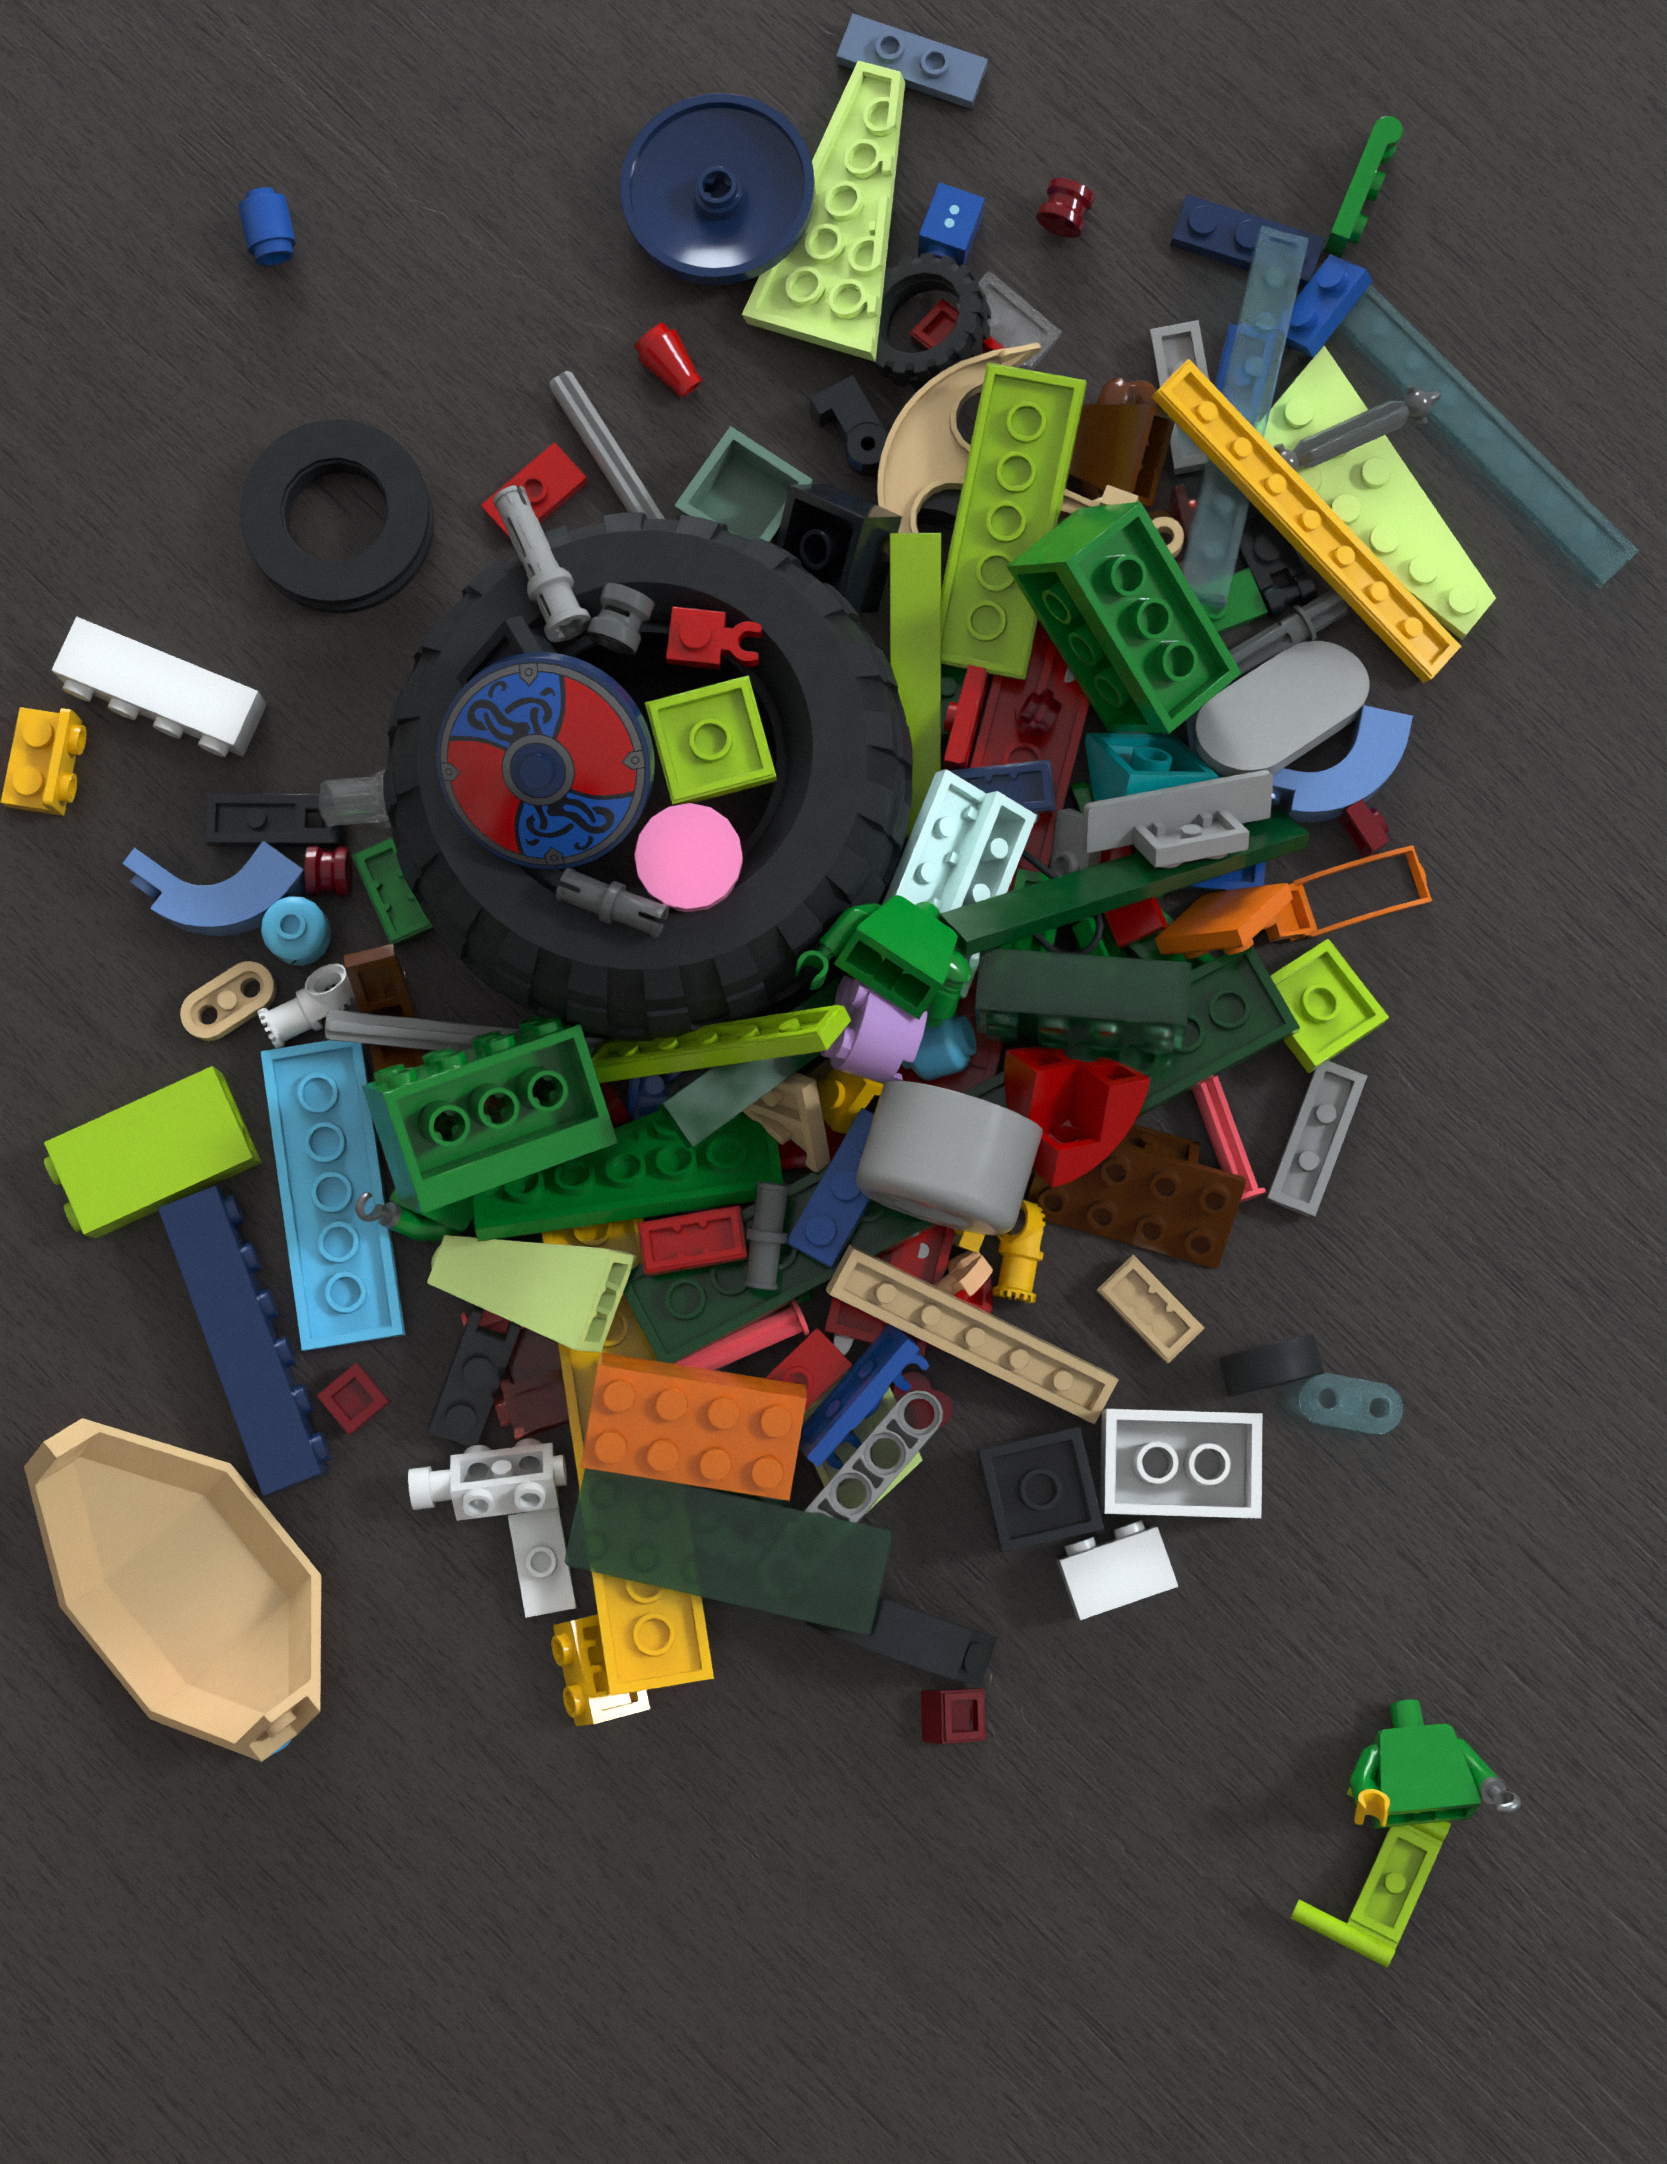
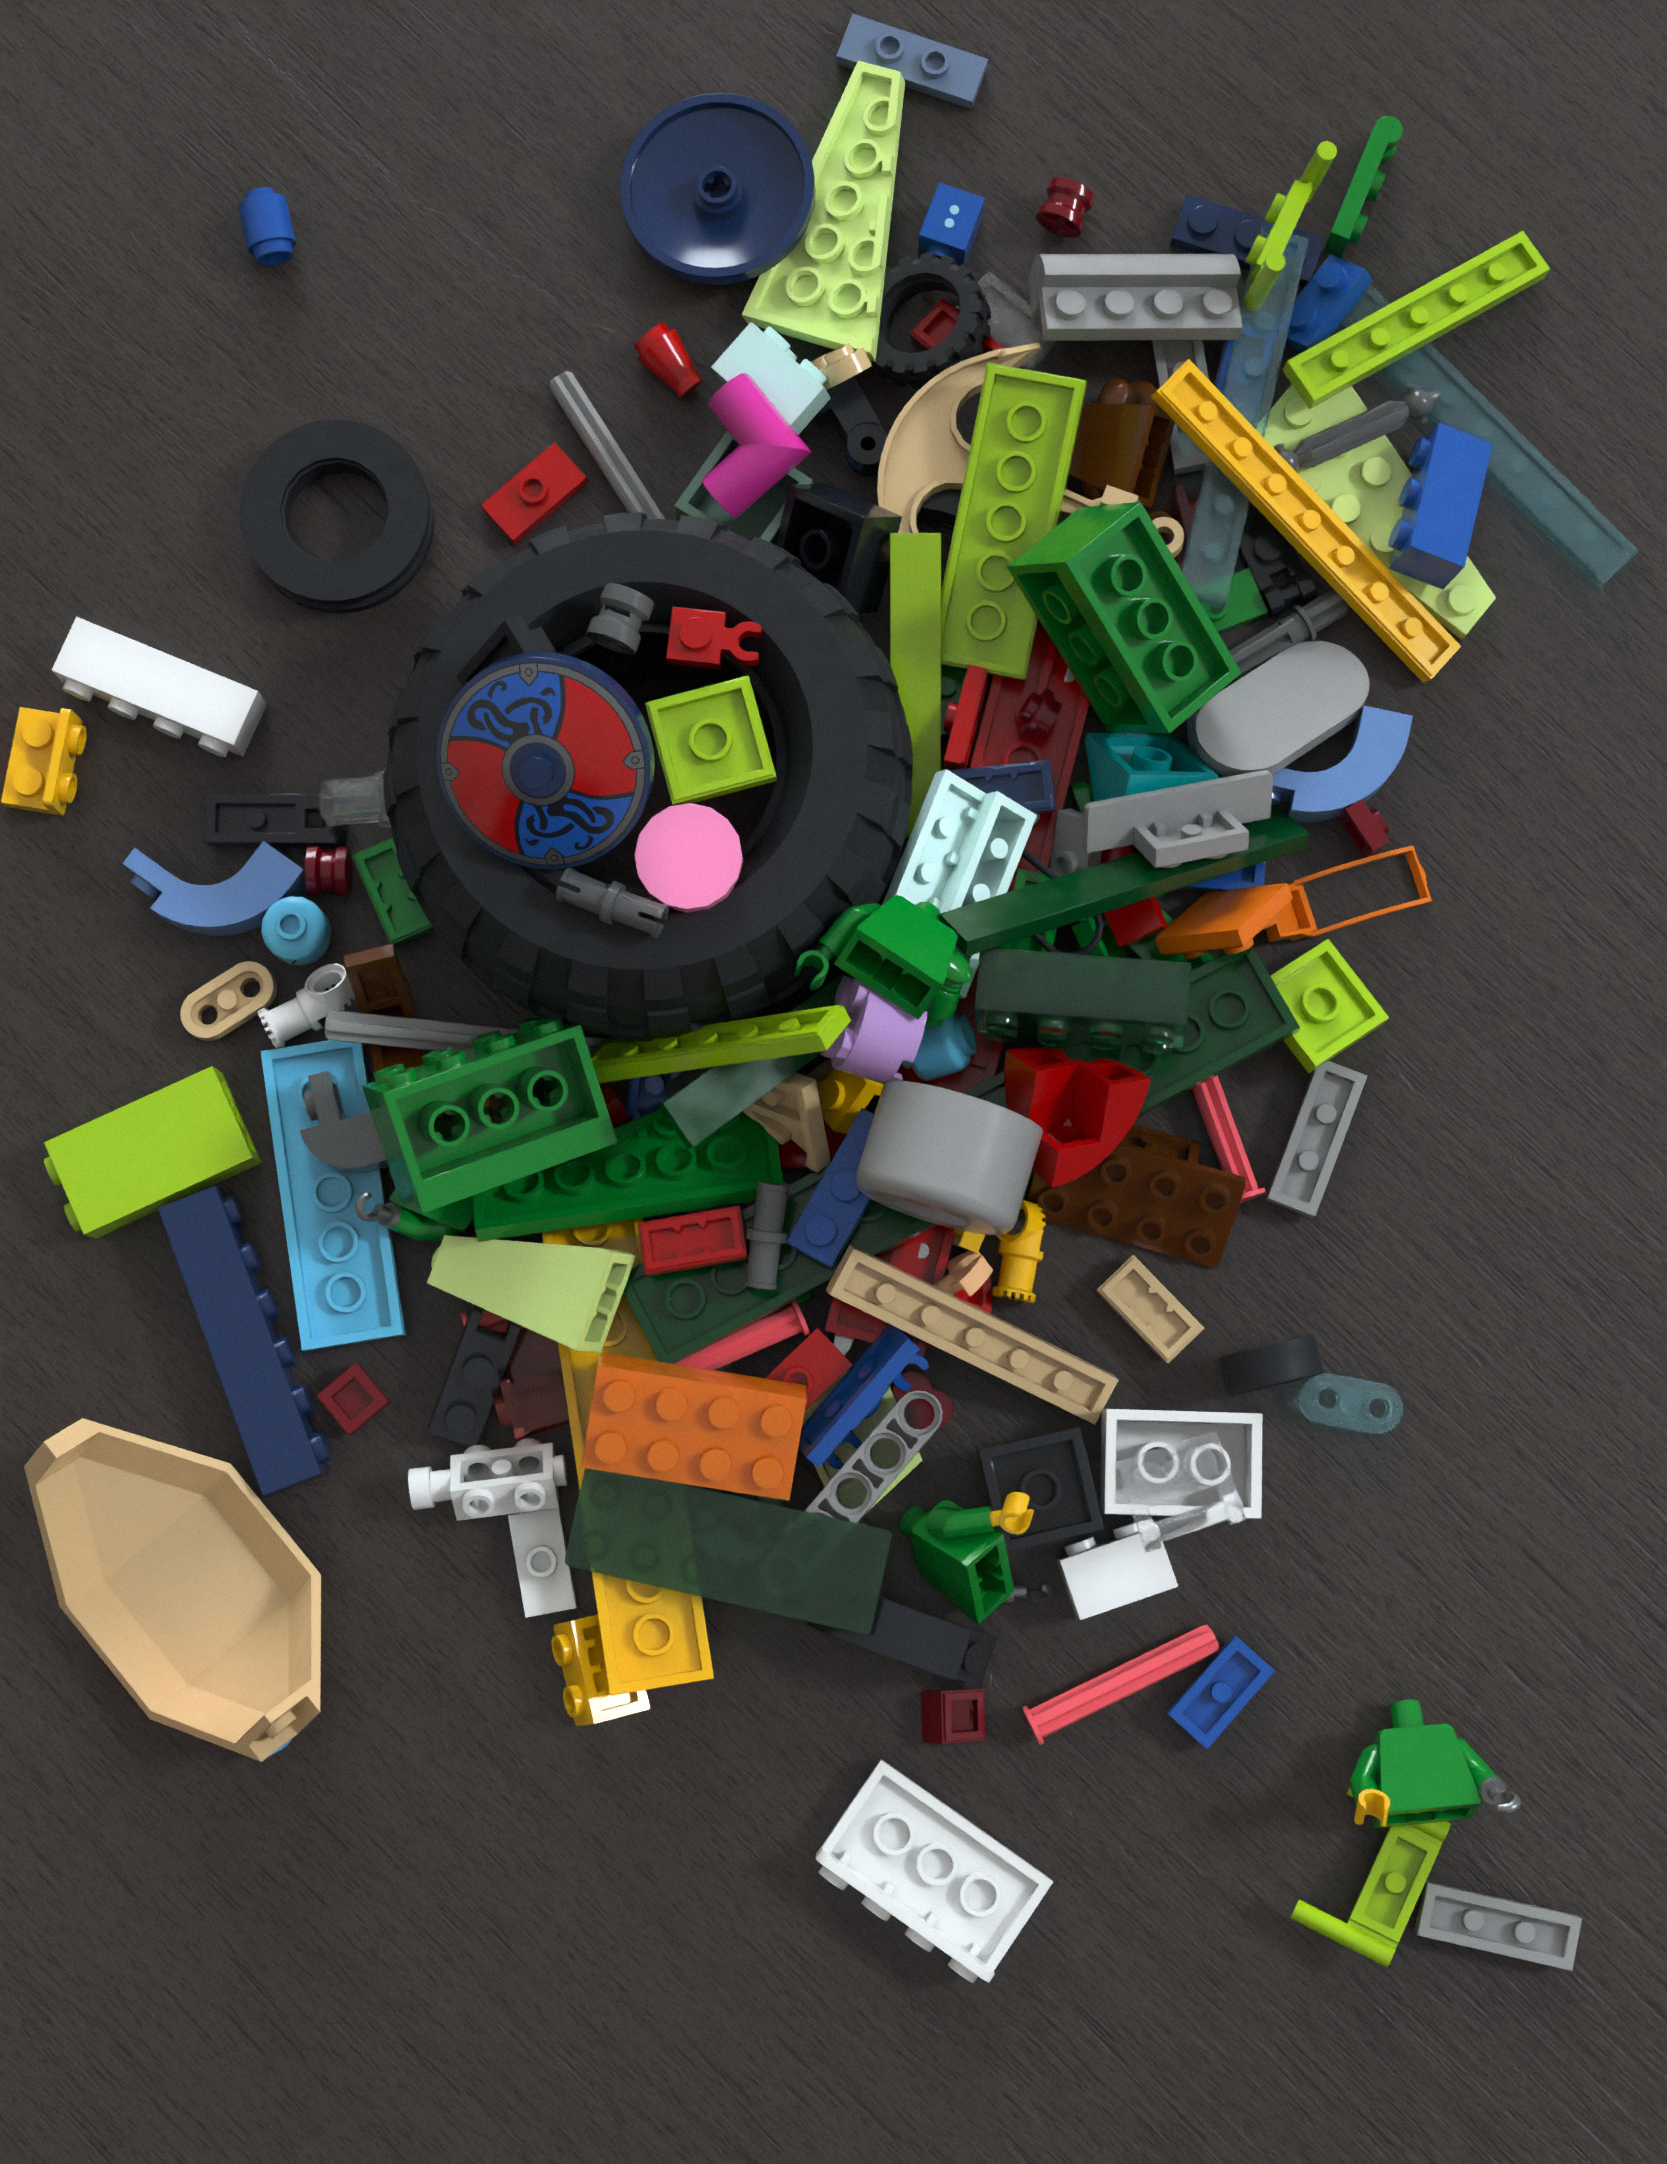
light grey pin [493,485,591,642] -> none
none -> dark grey brick [300,1071,388,1174]
none -> dark pink brick [701,373,811,518]
none -> light aqua brick [711,322,831,435]
none -> tan plate [811,343,872,390]
none -> white bracket [816,1759,1053,1983]
none -> green torso [899,1492,1052,1625]
none -> coral axle [1021,1625,1220,1745]
none -> light grey brick [1028,254,1243,341]
none -> clear plate [1115,1430,1246,1553]
none -> blue plate [1166,1635,1275,1749]
none -> lime plate [1243,141,1337,312]
none -> lime plate [1282,231,1550,409]
none -> blue brick [1388,422,1493,590]
none -> light grey plate [1414,1881,1582,1971]

